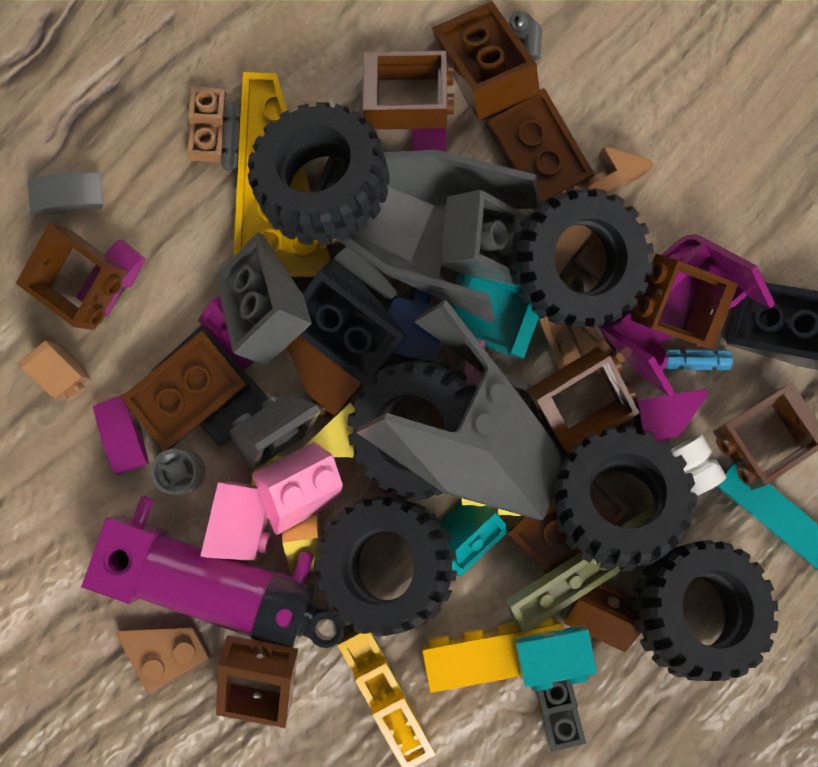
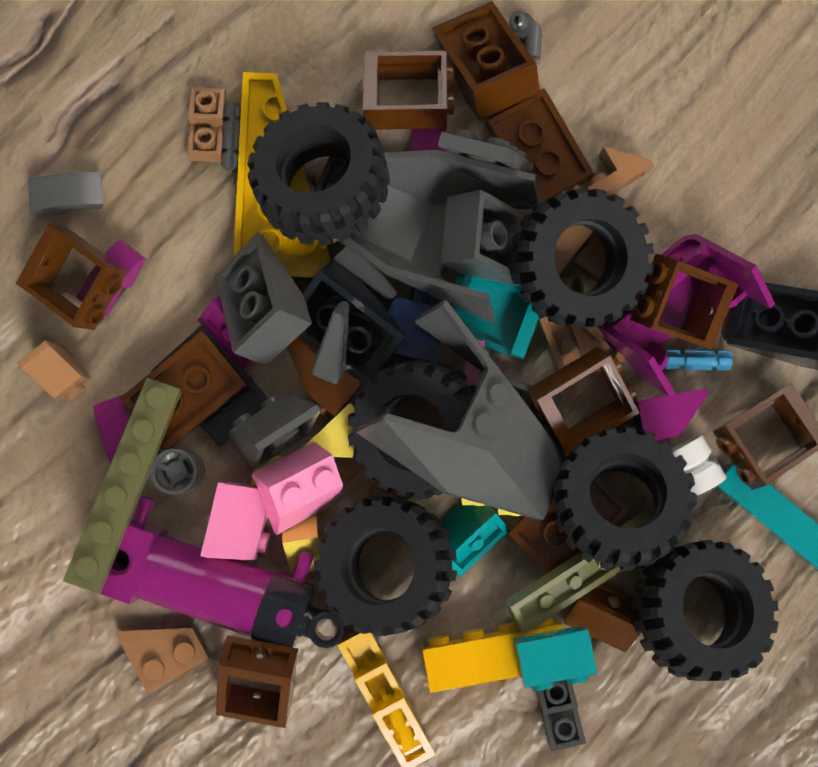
none -> olive plate [63,378,181,594]
none -> dark grey slope [311,301,349,384]
none -> dark grey plate [438,128,534,173]

